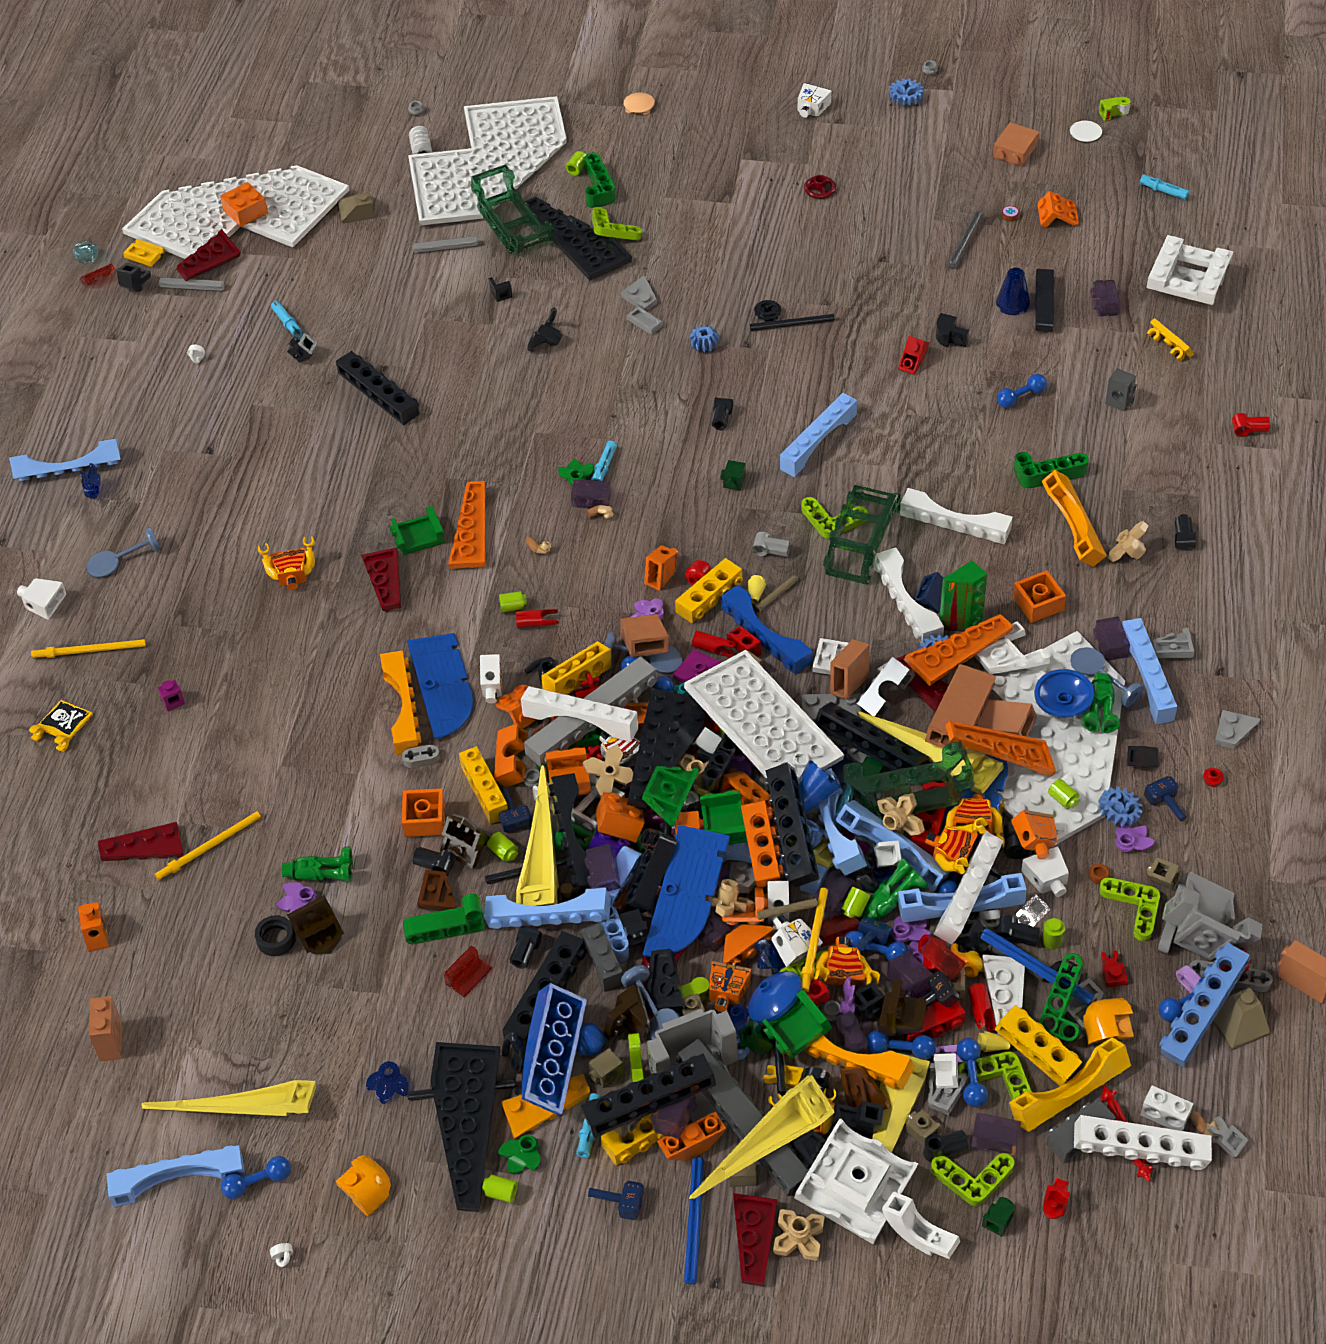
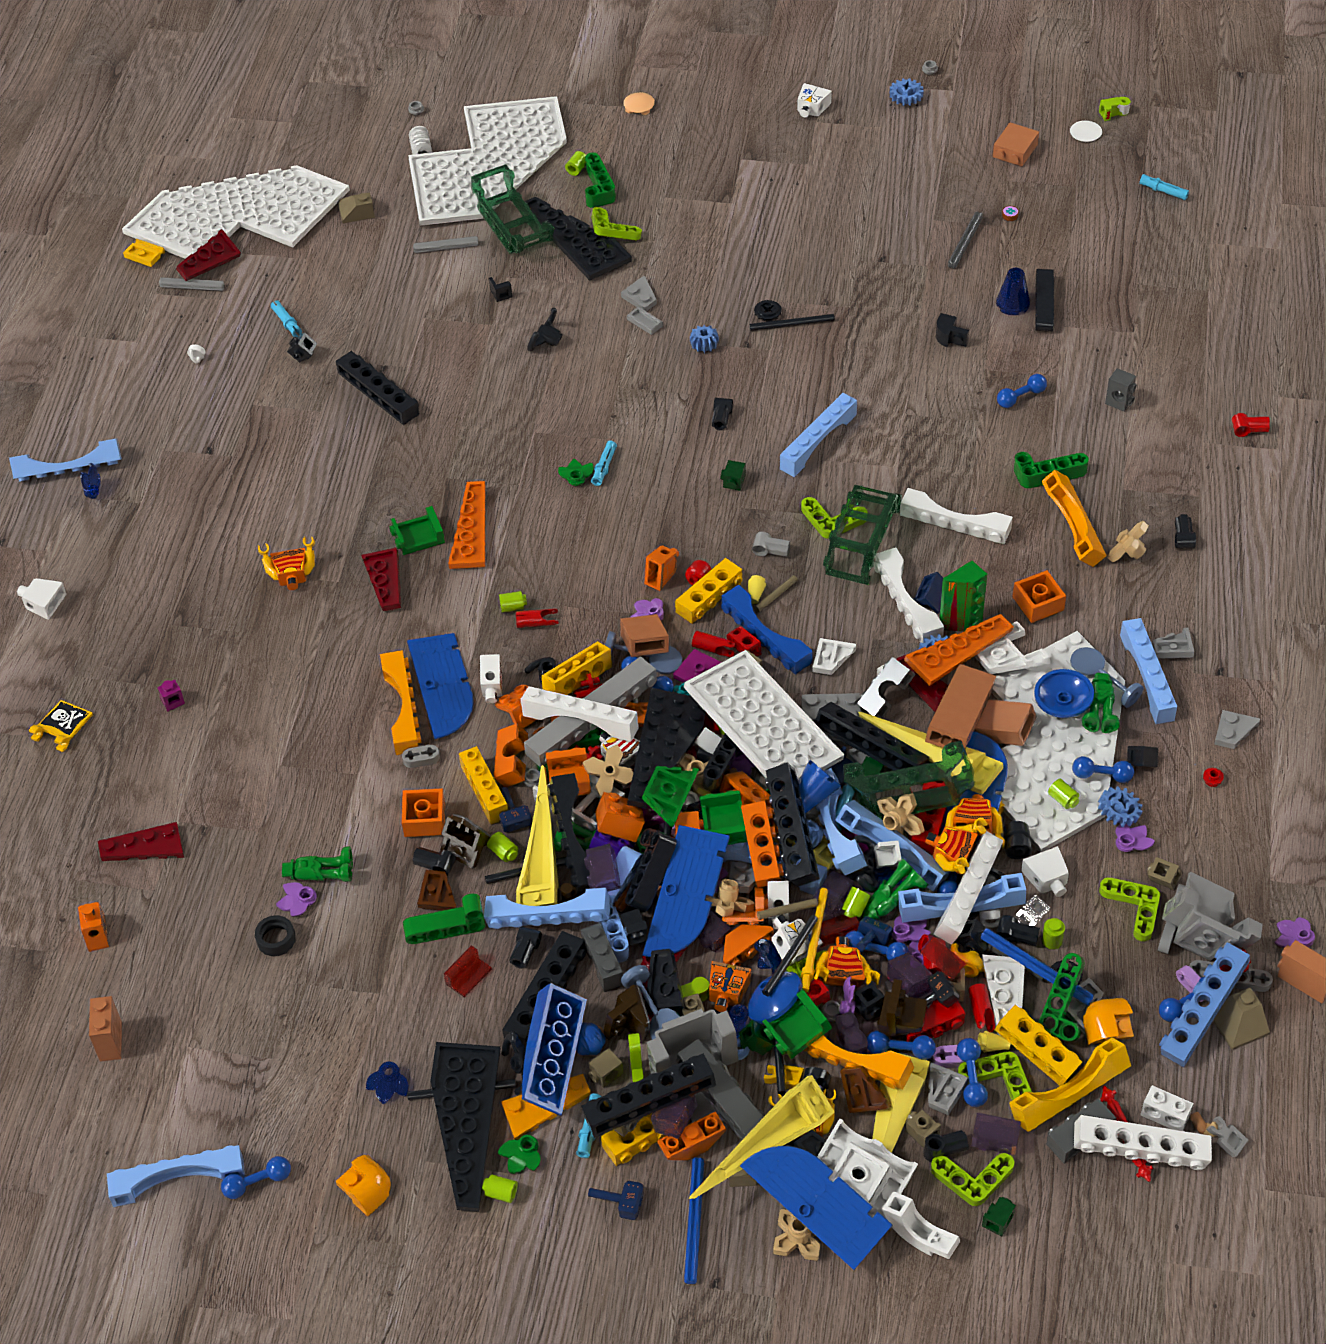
yellow bar [31,639,146,658] -> none
clear light blue head [72,240,99,263] -> none
clear red plate [80,263,115,285] -> none
sand blue piece [87,527,162,578] -> none
black brick [117,263,151,292] -> none
light yellow plate [142,1080,316,1116] -> none
yellow bar [154,811,261,881] -> none
orange brick [220,182,268,227] -> none
white tile [270,1243,293,1267] -> none
dark brown piece [287,895,344,954] -> none
arm [526,537,551,554] -> none
clear purple brick [571,479,611,508] -> none
arm [586,505,614,519] -> none
dark red wing [733,1193,778,1286] -> none
dark red piece [804,175,836,199] -> none
nougat brick [830,639,870,700] -> none
black brick [832,1101,884,1137] -> none
red slope [898,336,930,375] -> none
white panel [934,1053,958,1088] -> none
orange wing [945,720,1056,776] -> none
orange torso [1011,810,1057,859] -> none
orange bracket [1037,191,1079,228] -> none
red hips [1043,1178,1070,1219] -> none
dark orange tile [1089,864,1110,885] -> none
clear purple brick [1090,280,1120,316] -> none
clear purple brick [1093,616,1130,661] -> none
red plate [1101,950,1128,987] -> none
dark blue piece [1144,776,1187,821] -> none
white piece [1147,235,1233,305] -> none
yellow plate [1147,318,1194,361] -> none
none -> blue door [740,1146,893,1270]
none -> black piece [762,915,818,996]
none -> blue piece [1072,756,1134,783]
none -> medium lavender plate [1275,917,1315,948]

